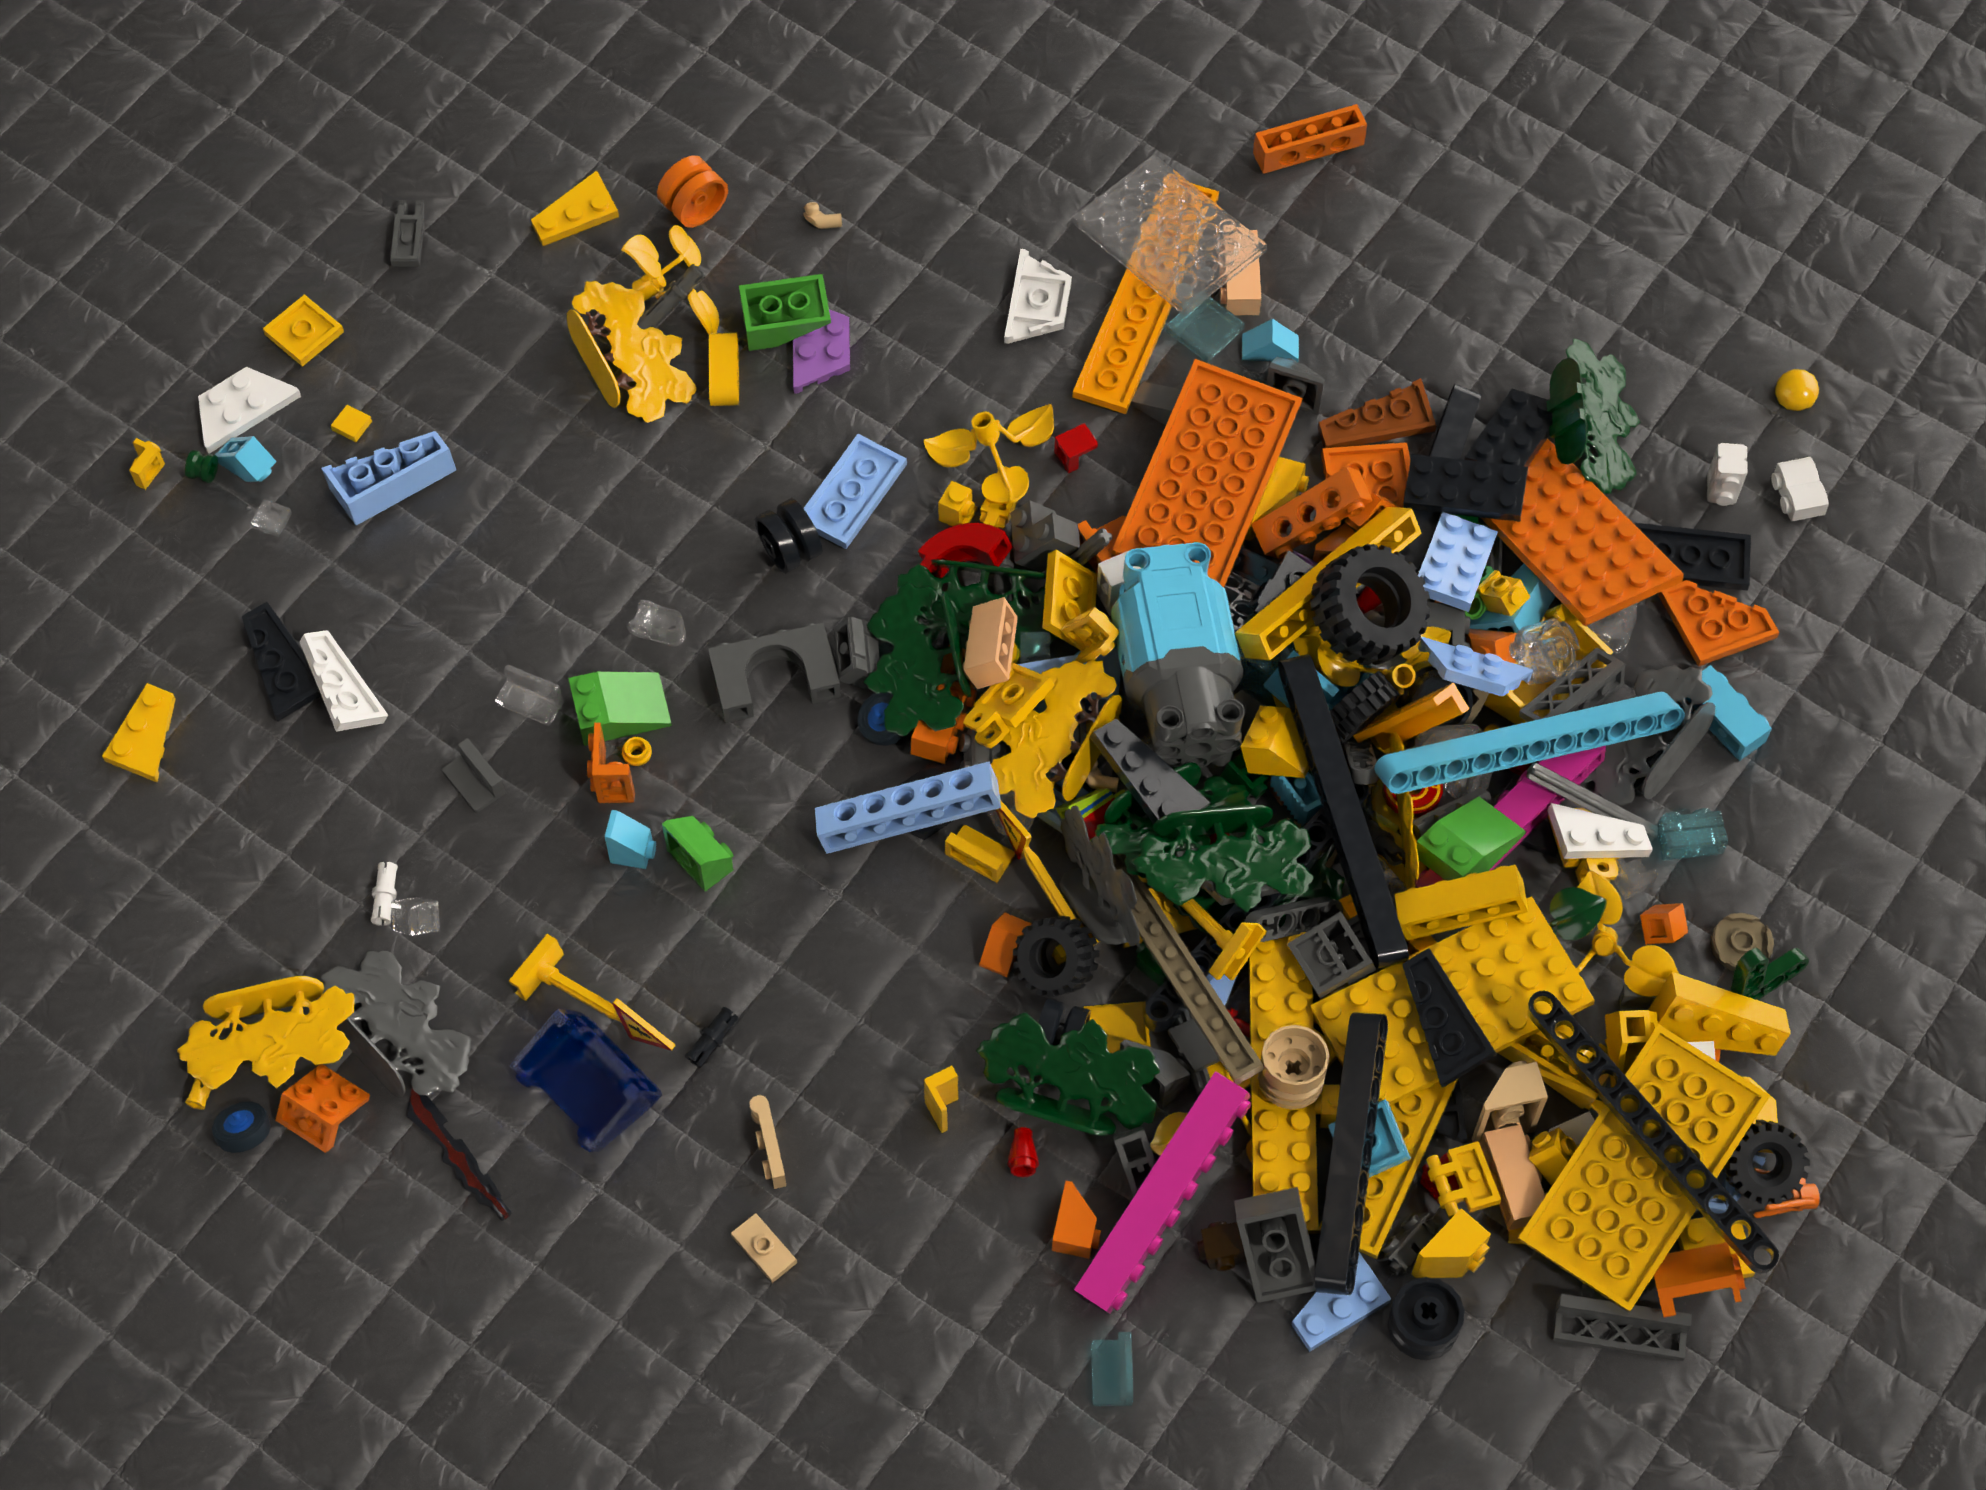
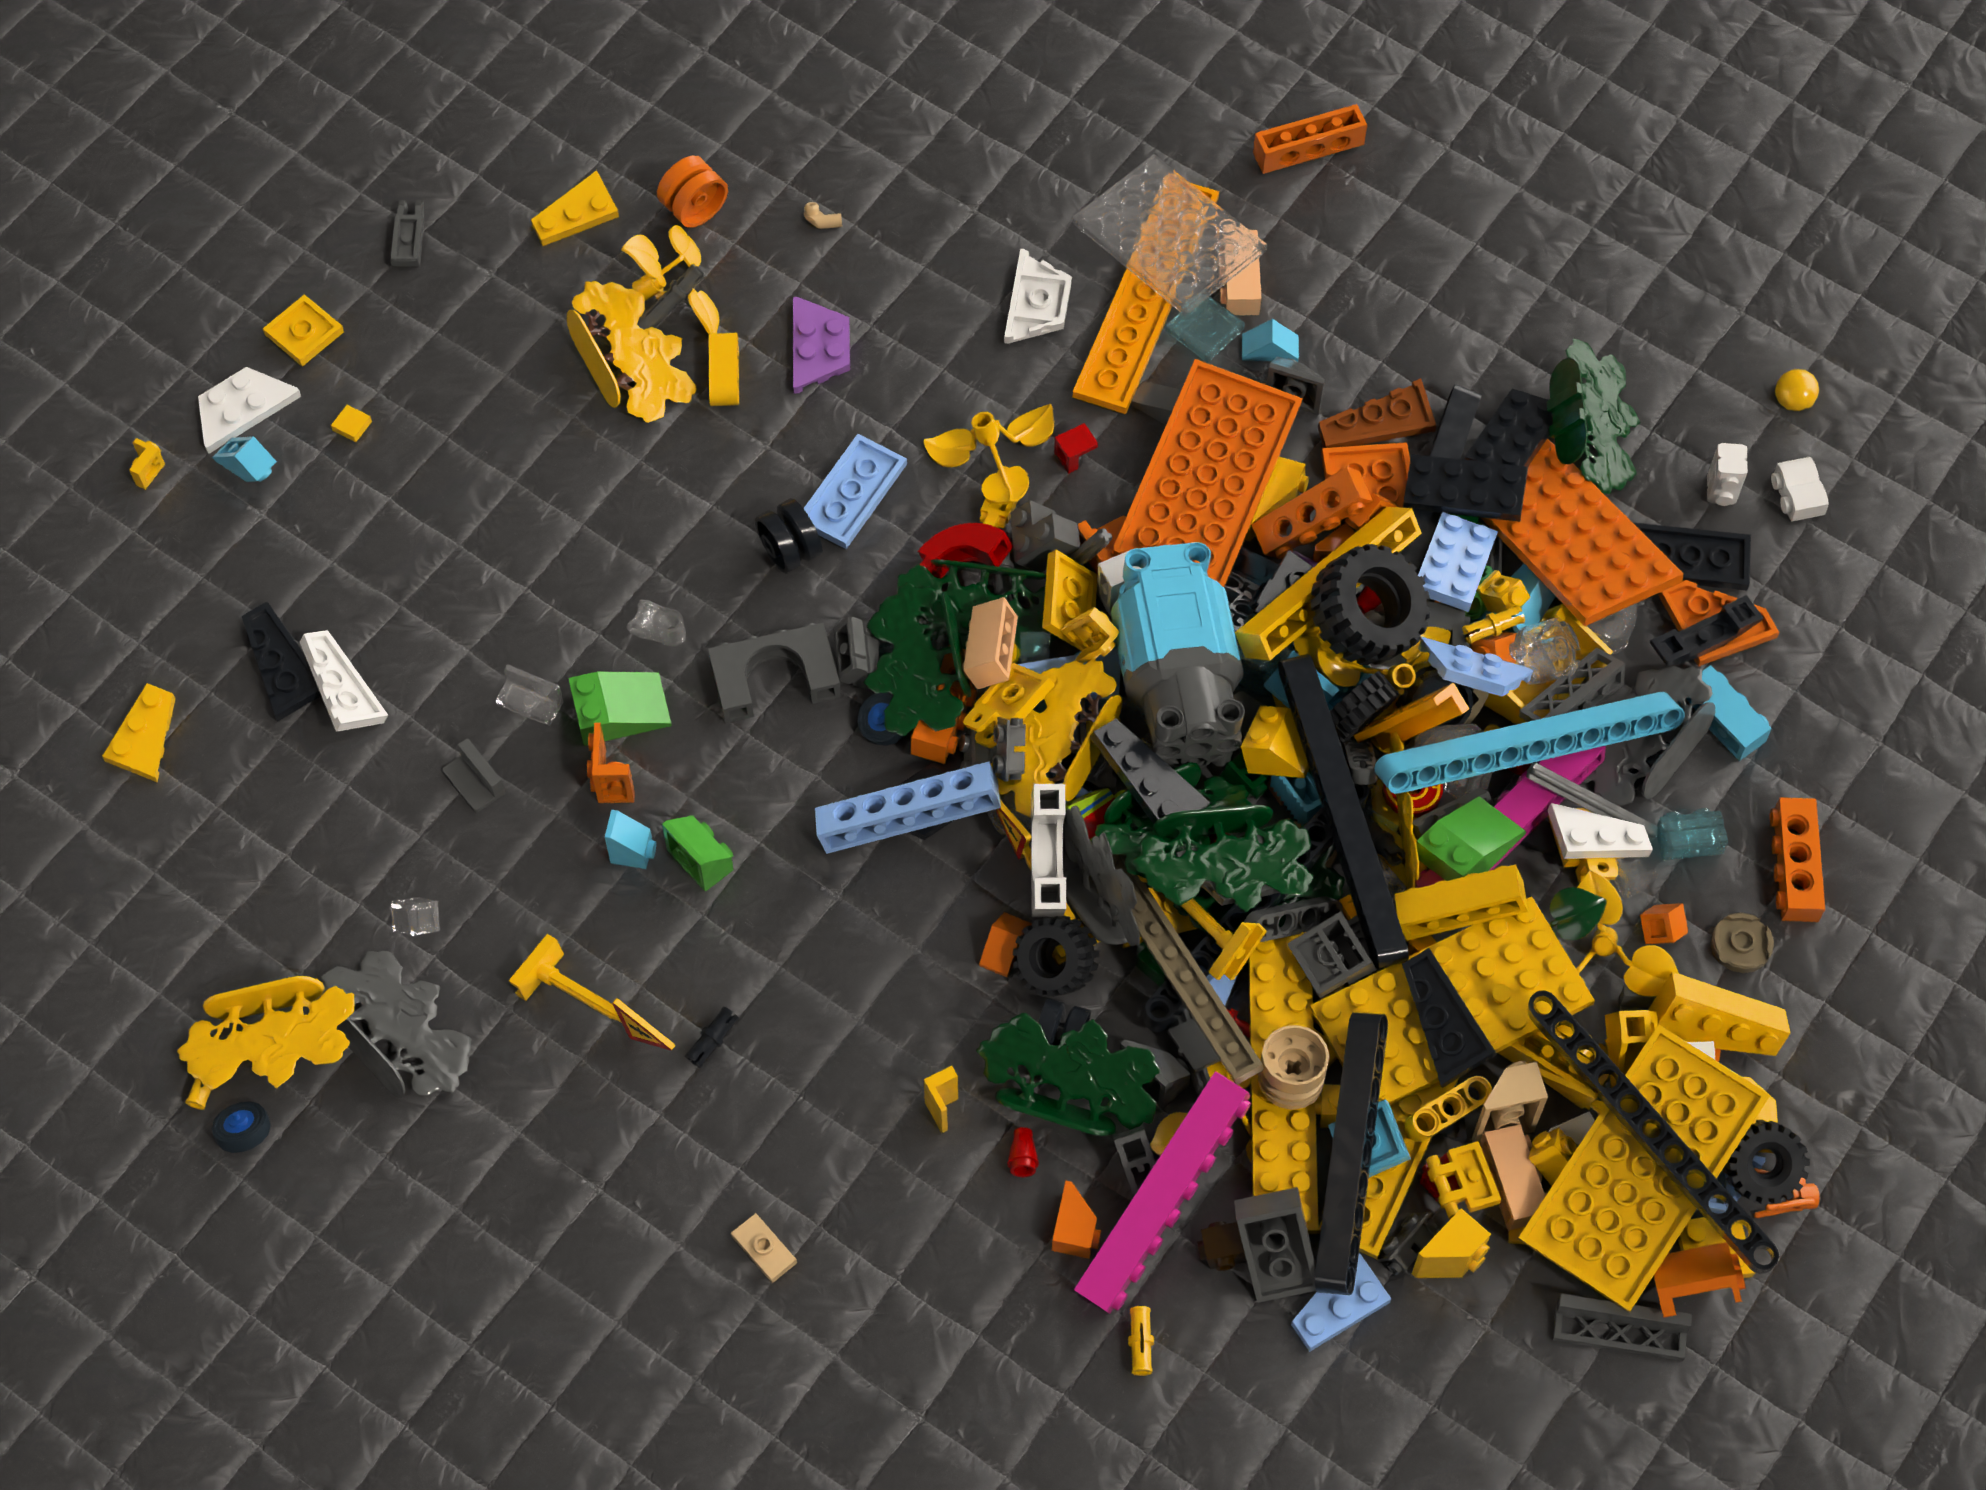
dark green wheel [185,450,218,483] -> none
clear plate [251,500,292,537] -> none
orange bracket [275,1064,370,1153] -> none
light blue wedge [321,431,456,526] -> none
white pin [371,862,398,926] -> none
black sword [407,1087,511,1221] -> none
clear blue windscreen [510,1009,662,1152] -> none
yellow plate [622,737,652,766] -> none
bright green slope [739,274,831,351] -> none
tan plate [750,1095,786,1189] -> none
yellow brick [938,480,977,526] -> none
yellow panel [945,825,1015,883] -> none
yellow piece [1084,1001,1151,1053] -> none
tan arm [1085,761,1119,793] -> none
clear light blue panel [1091,1332,1133,1406] -> none
black wheel [1388,1277,1465,1361] -> none
dark green beam [1730,948,1809,1000] -> none
none -> dark grey hinge [992,717,1026,781]
none -> white arch [1031,784,1066,917]
none -> yellow pin [1128,1306,1154,1376]
none -> yellow beam [1404,1076,1492,1142]
none -> yellow pin [1462,605,1525,644]
none -> black slope [1650,595,1764,666]
none -> orange brick [1769,797,1825,922]

